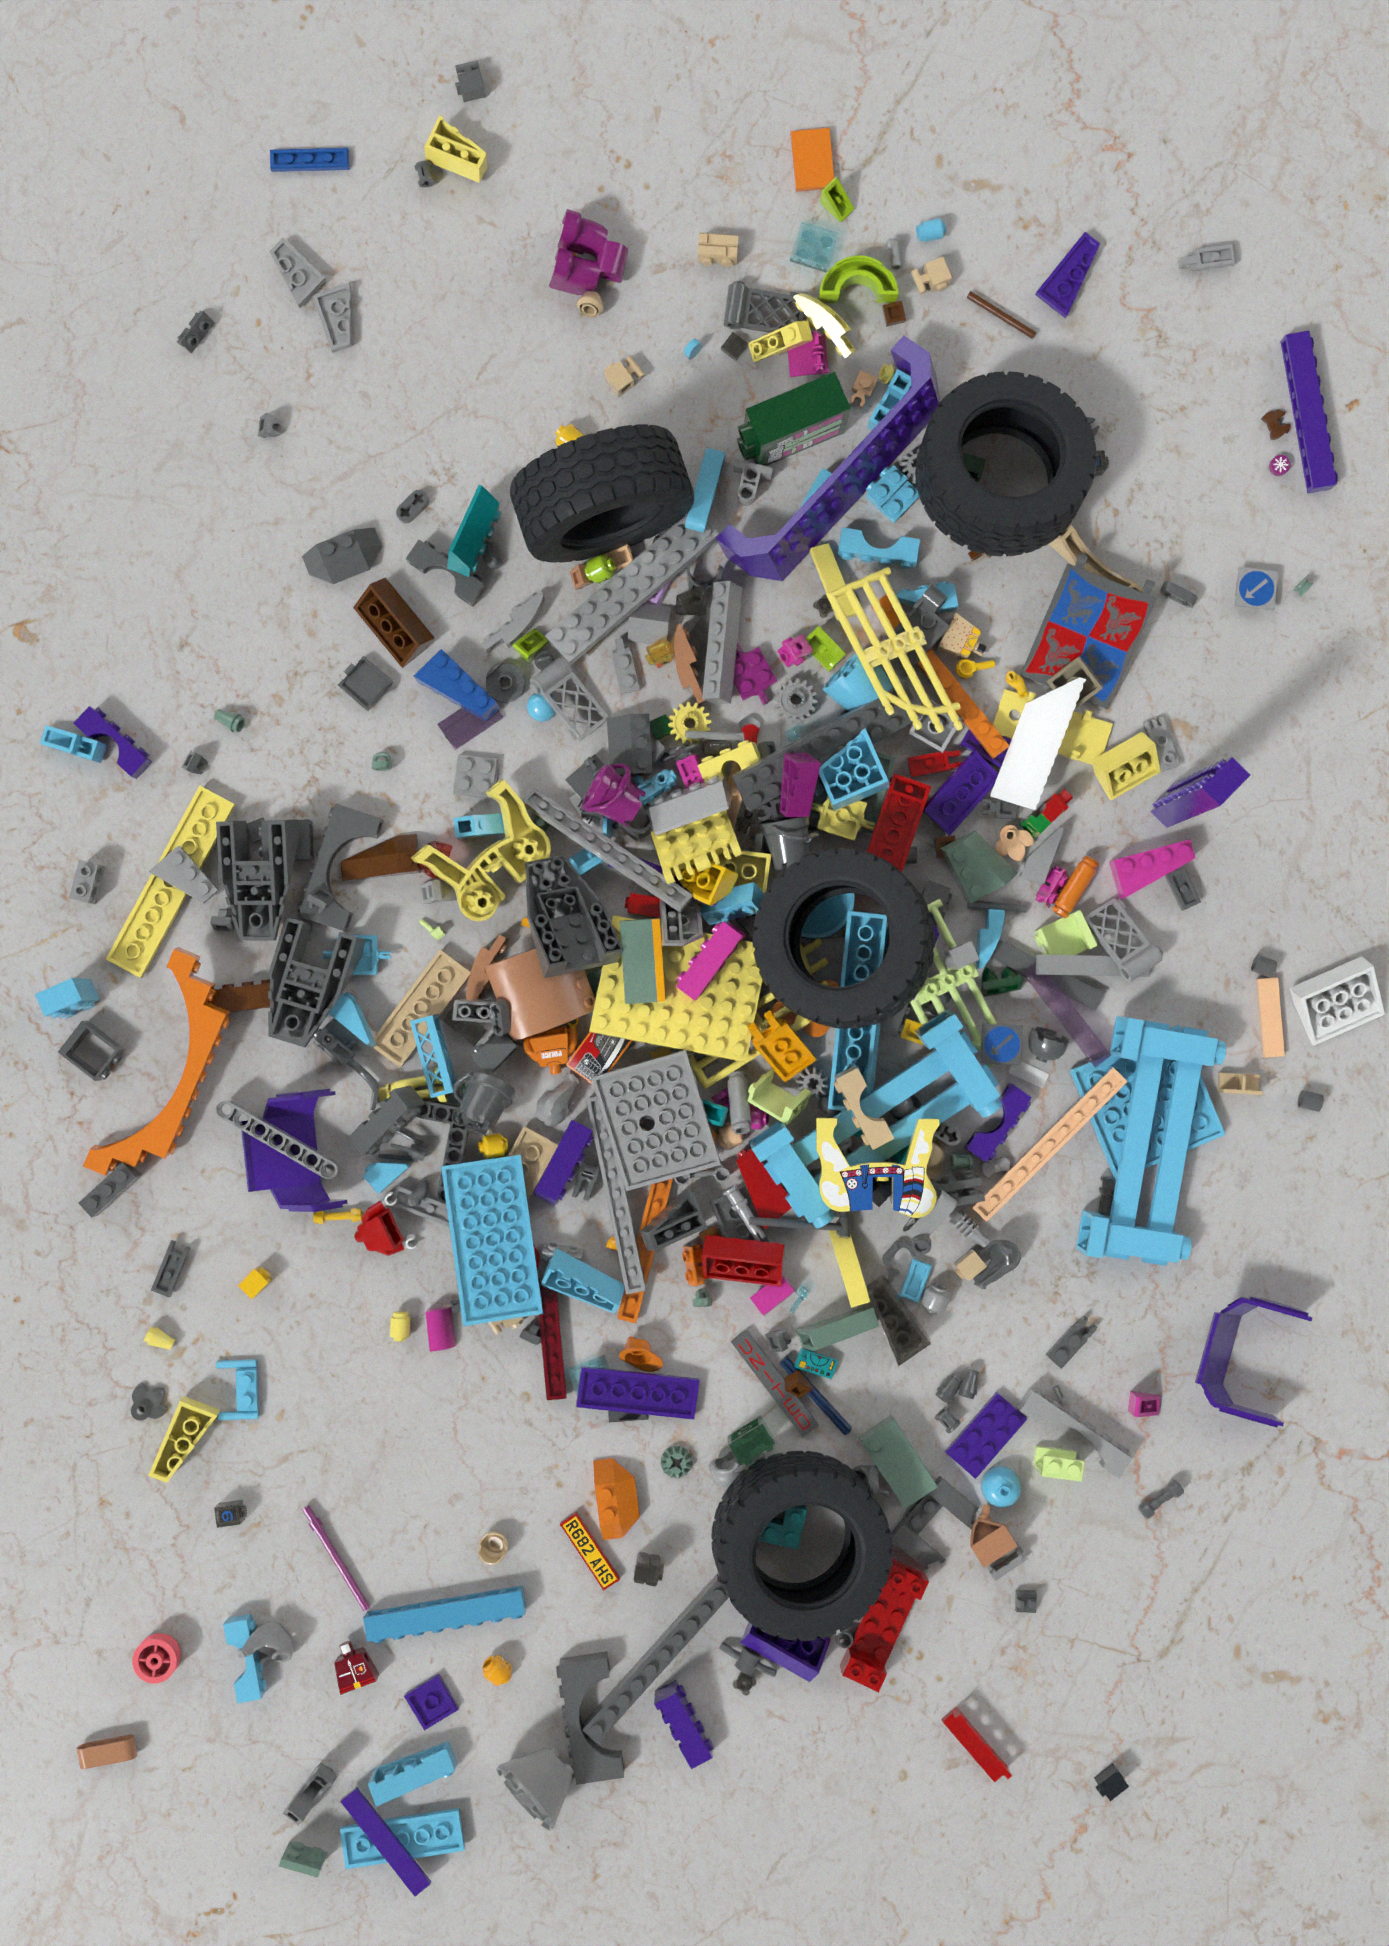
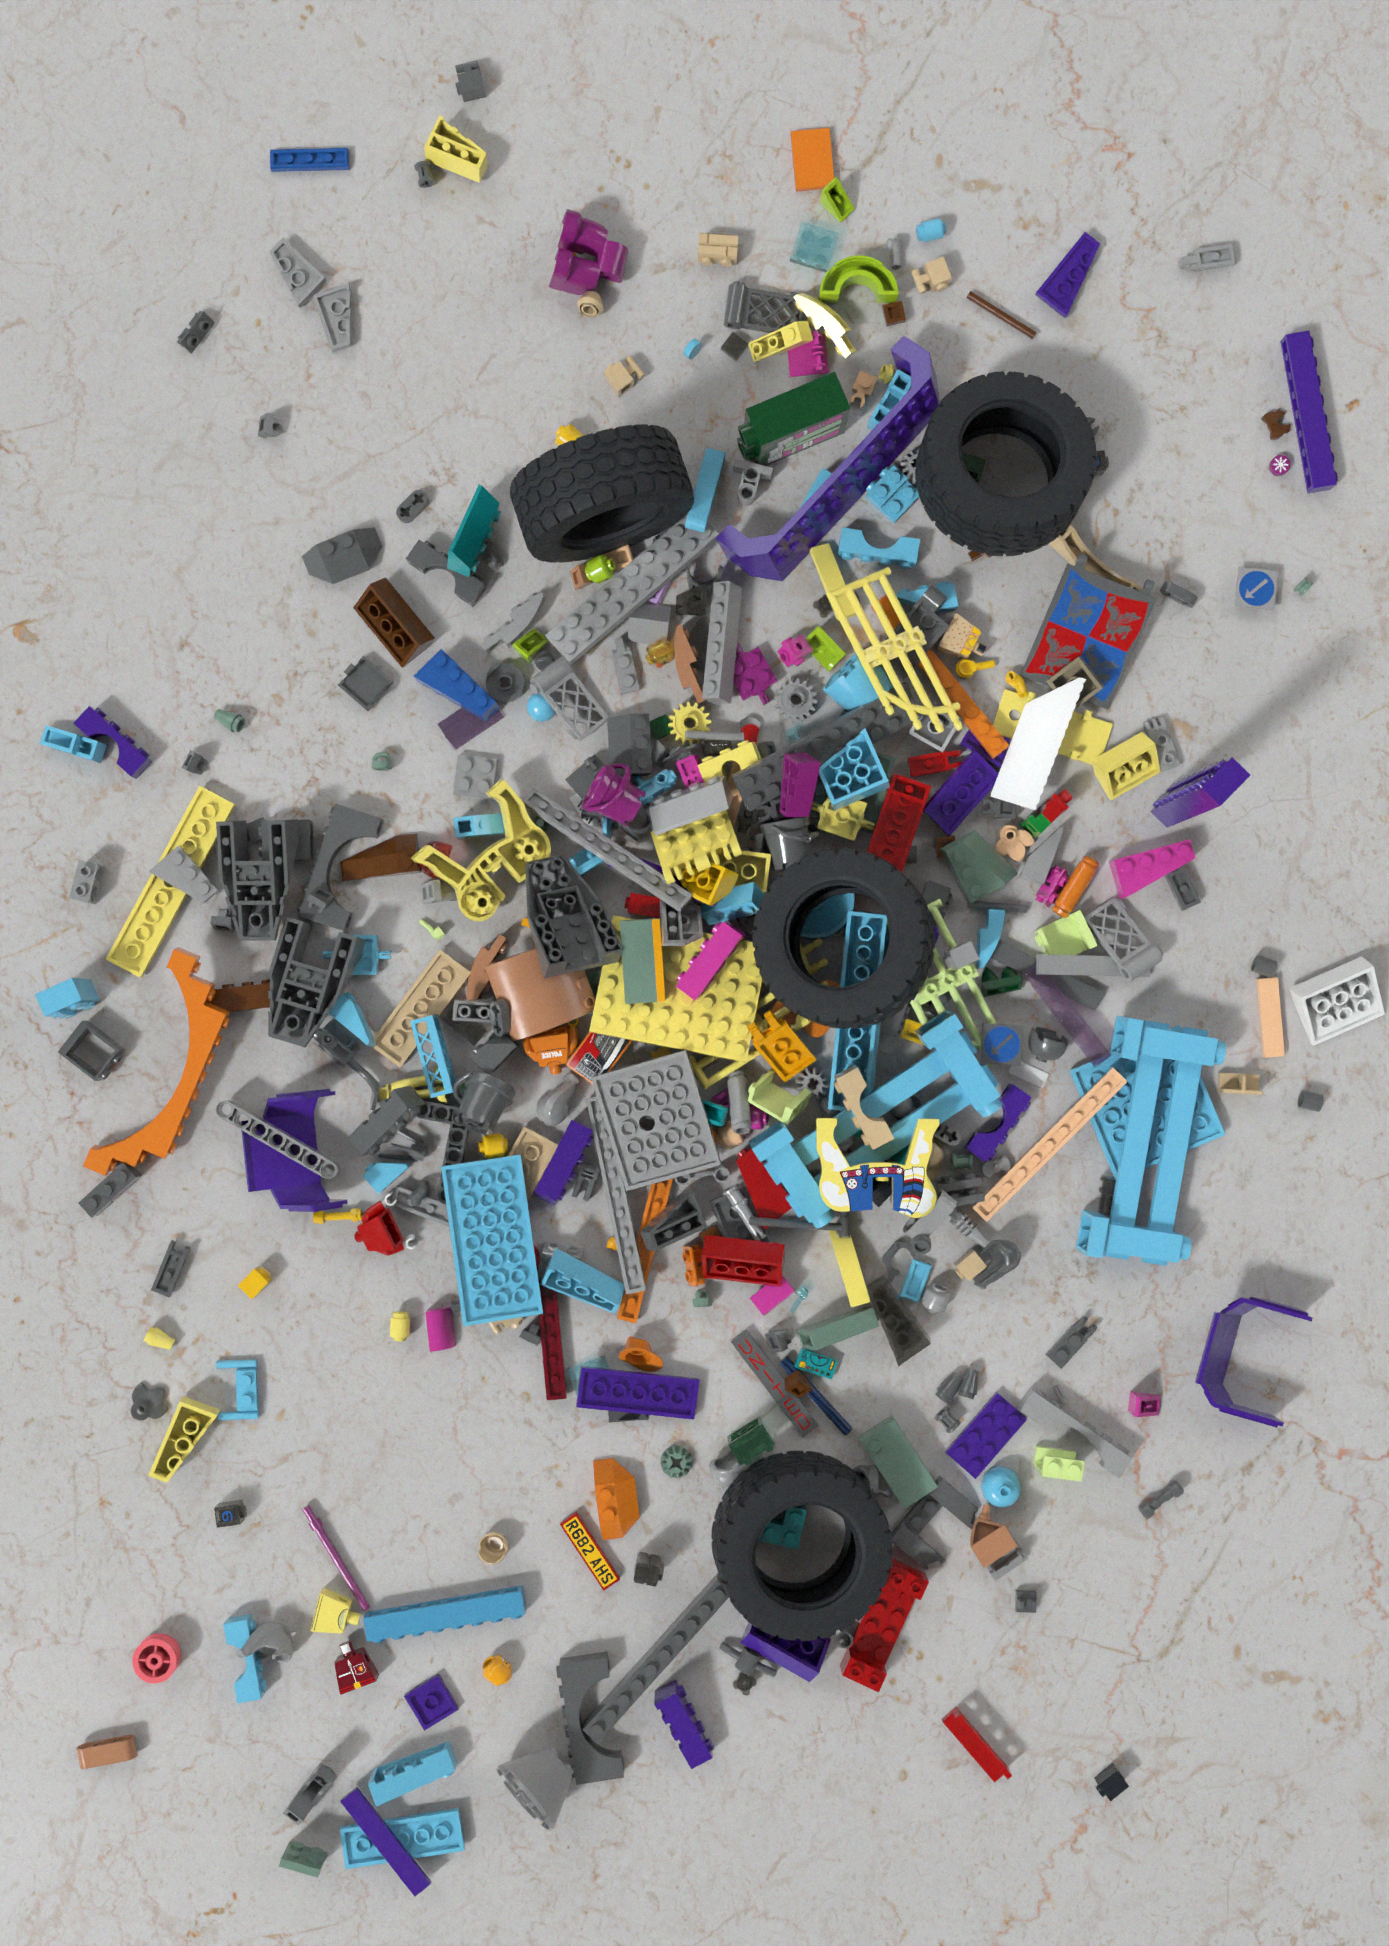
none -> light yellow torso [310,1588,361,1634]

